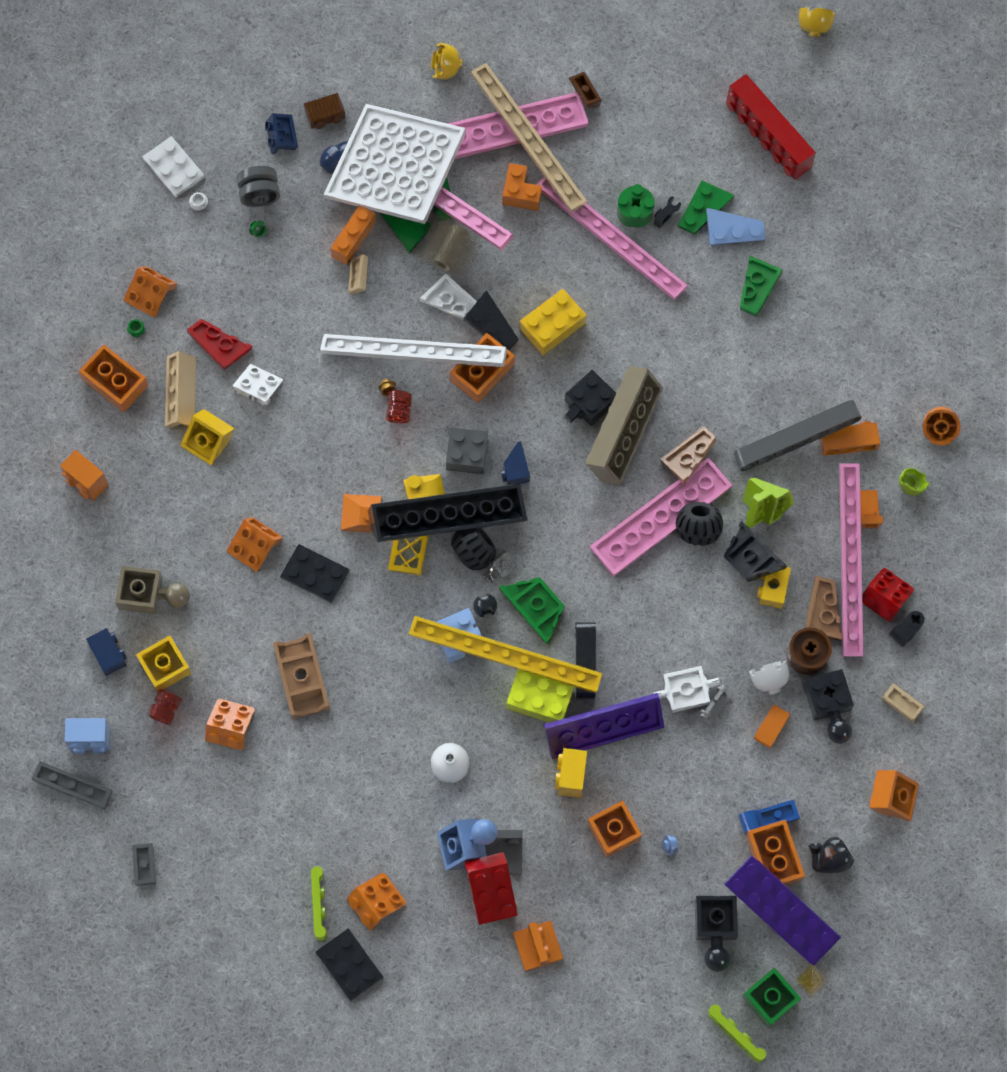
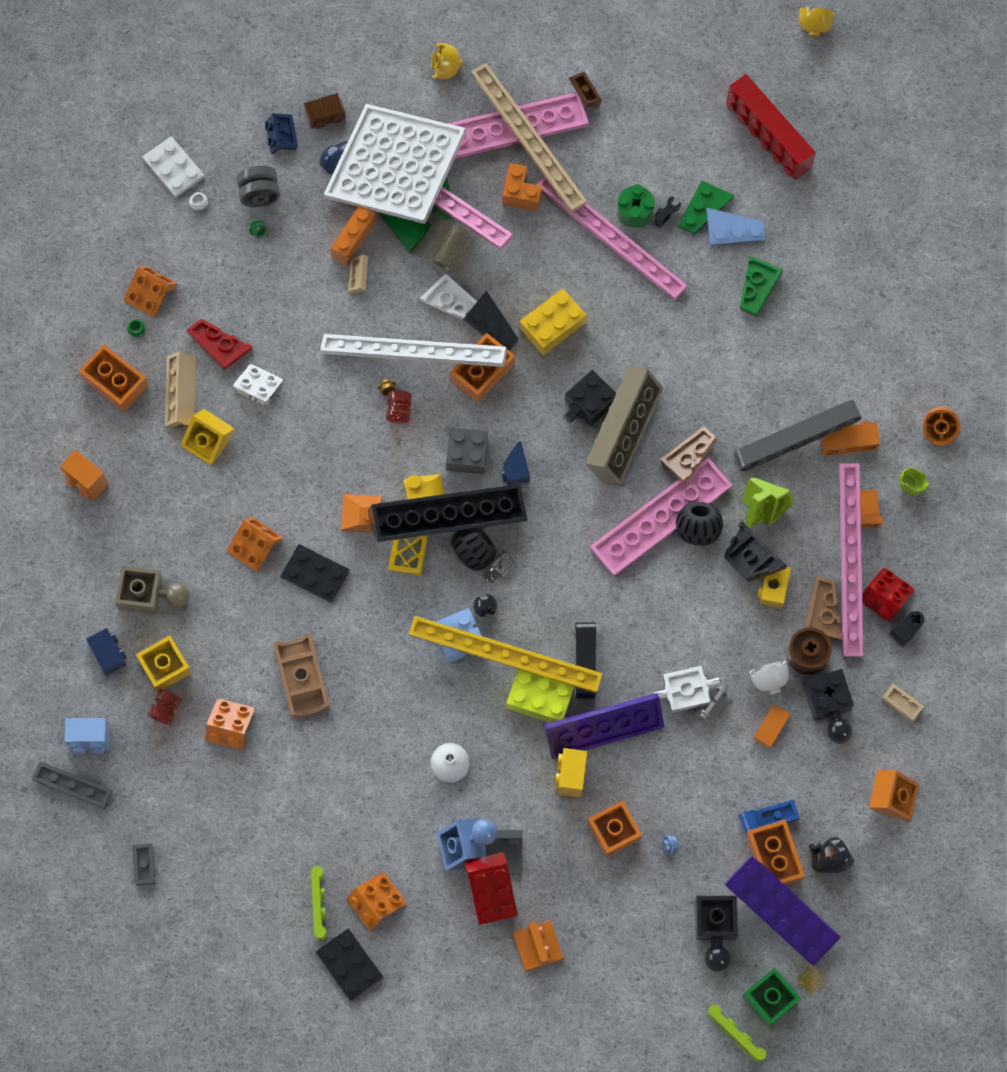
green wing [499,577,565,644] -> none

